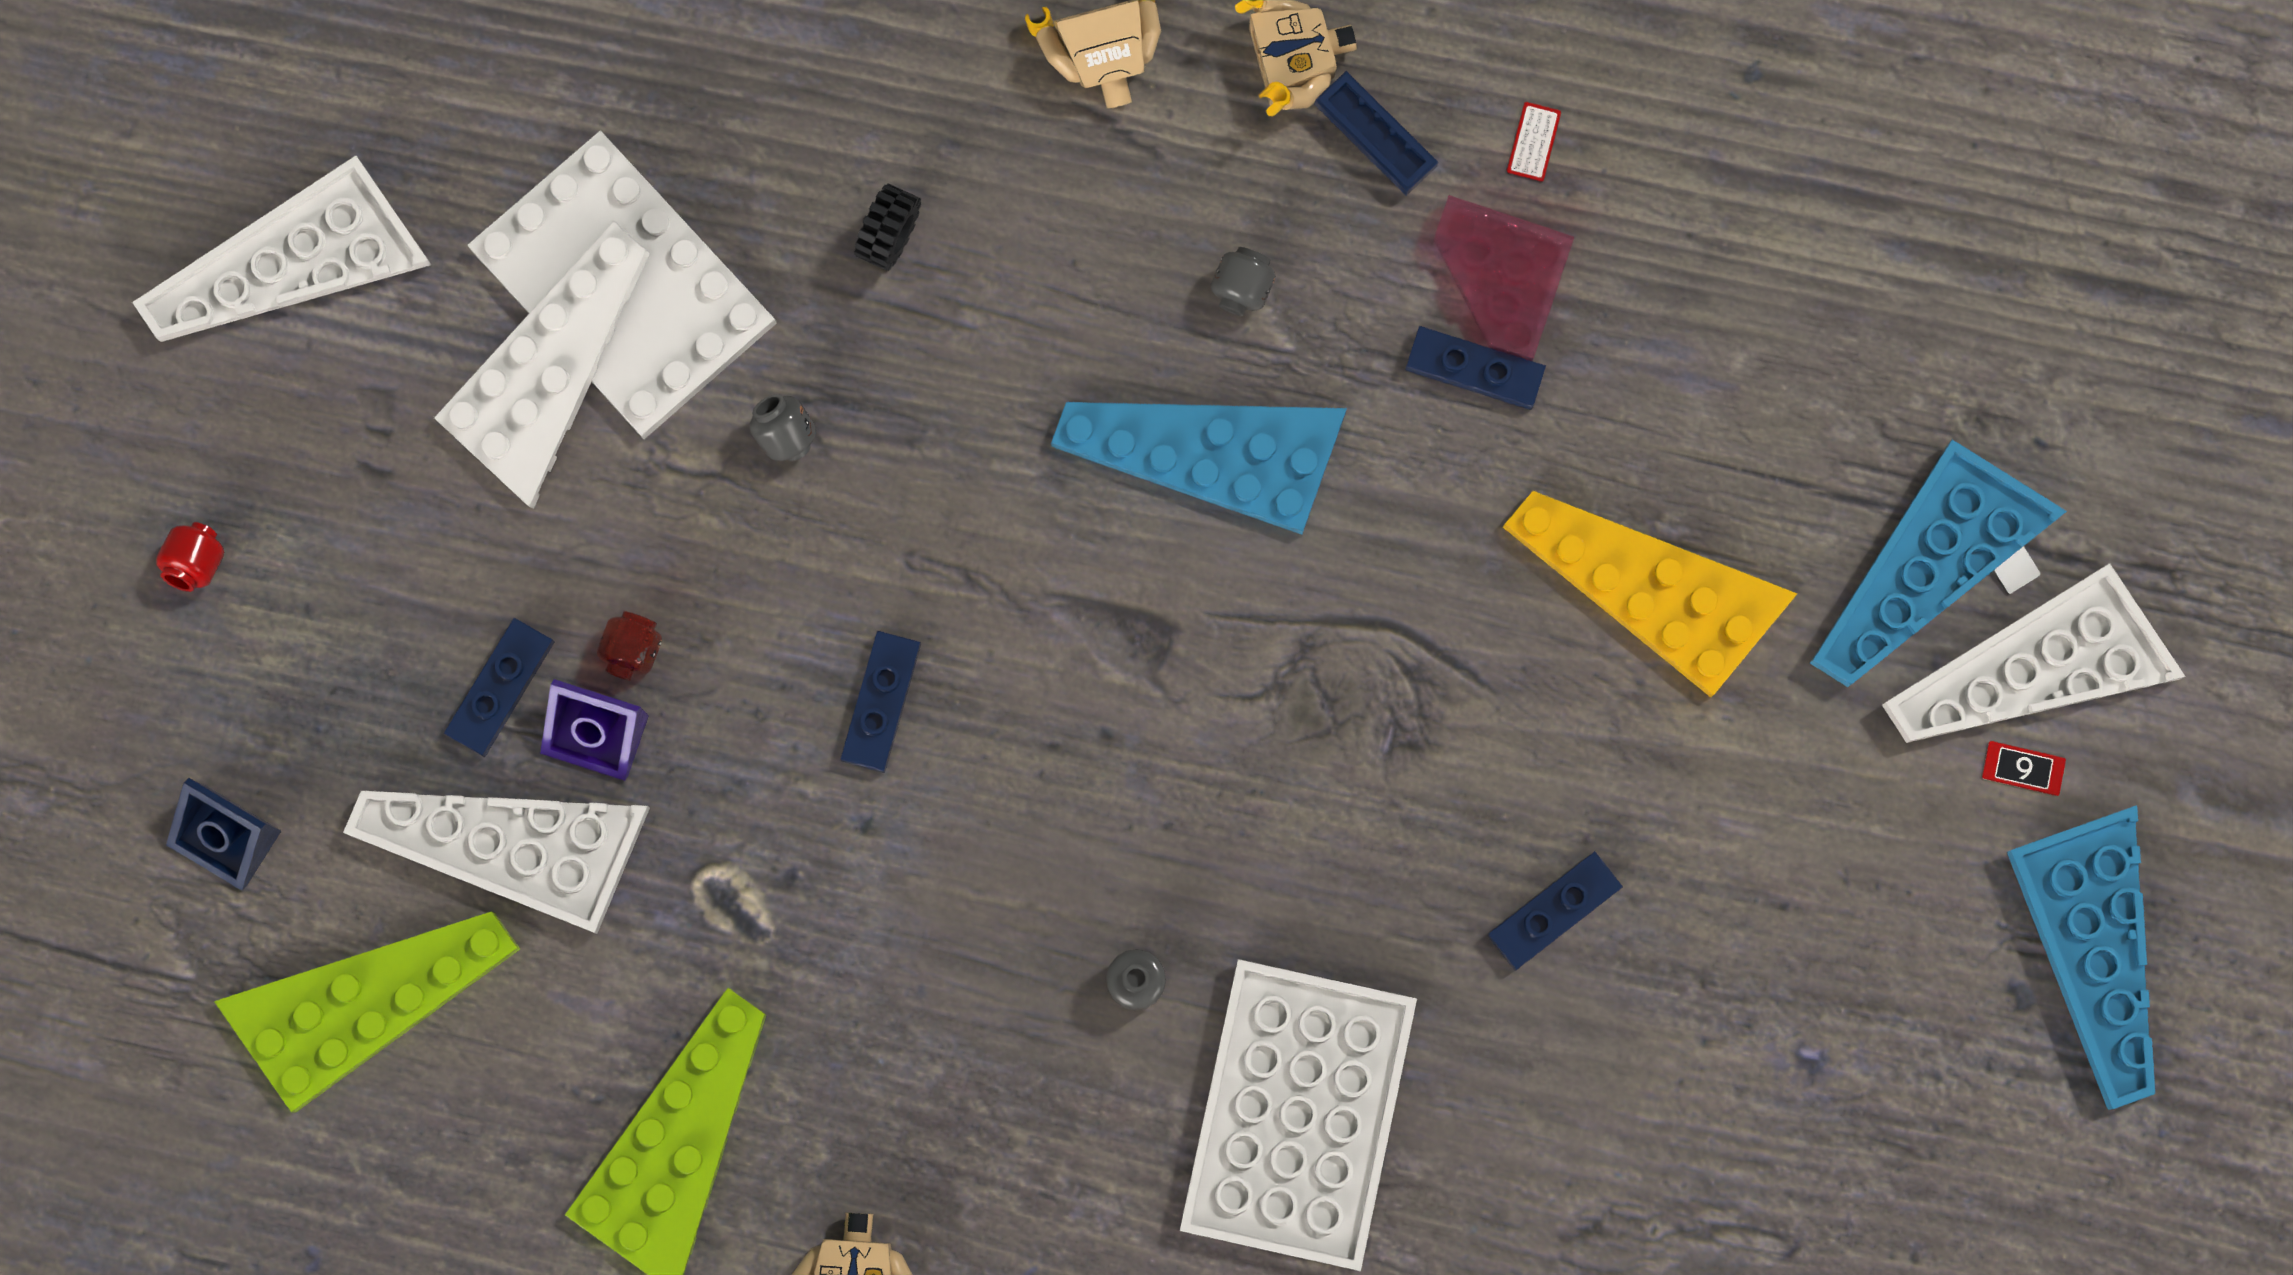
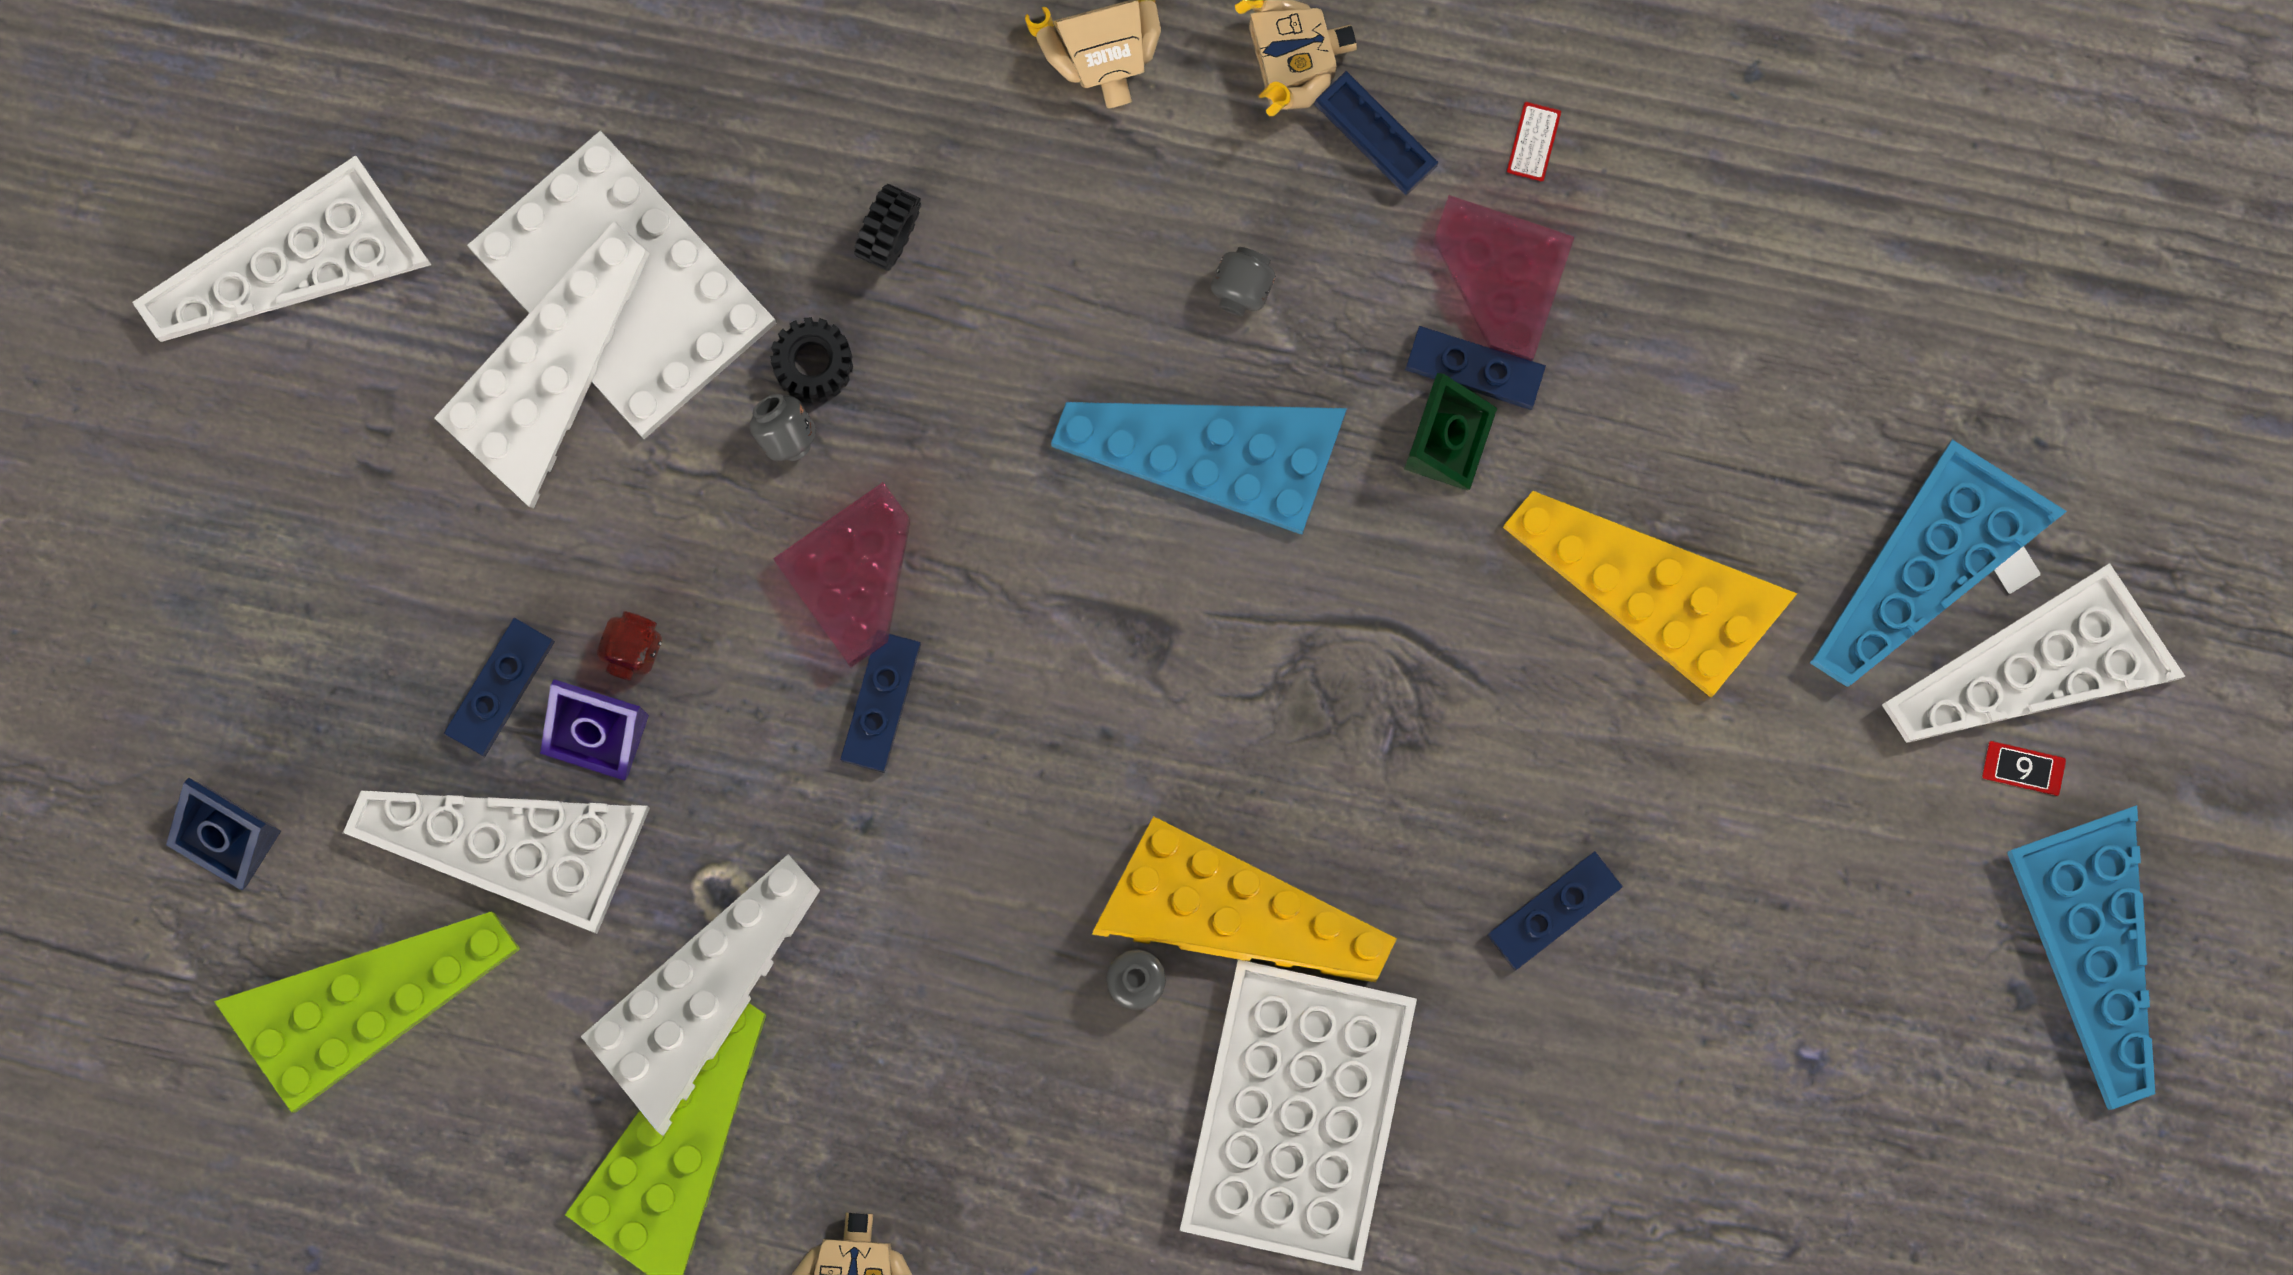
red head [156,522,224,592] -> none
none -> white wing [581,854,820,1136]
none -> black tyre [770,317,853,403]
none -> clear pink plate [773,482,911,668]
none -> yellow wing [1092,816,1397,982]
none -> dark green slope [1404,373,1497,490]

